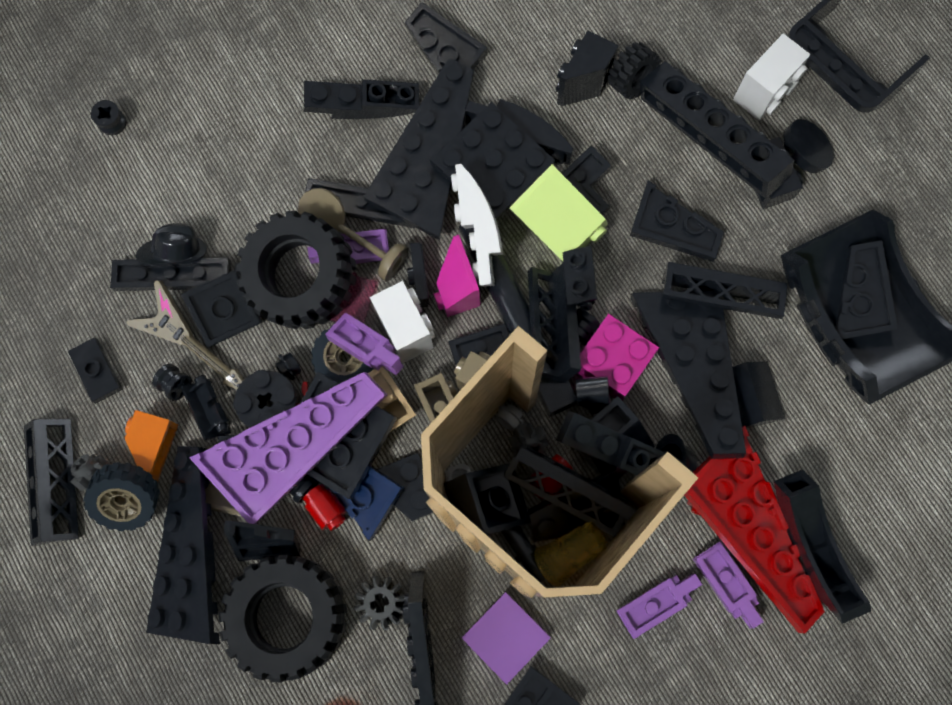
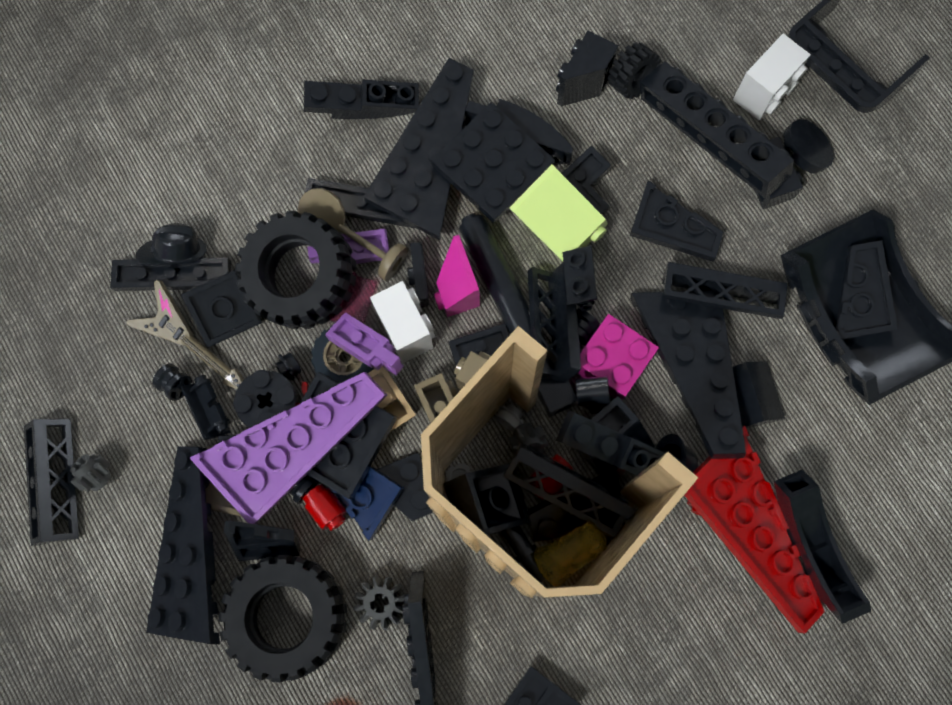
black plate [68,337,123,404] -> none
black wheel [83,462,160,531] -> none
black wheel [91,100,127,136] -> none
orange slope [125,410,179,482] -> none
black wing [405,2,487,73] -> none
white slope [451,164,504,287] -> none
medium lavender tile [462,592,551,685] -> none
medium lavender hinge [616,574,702,639] -> none
medium lavender hinge [693,541,764,629] -> none

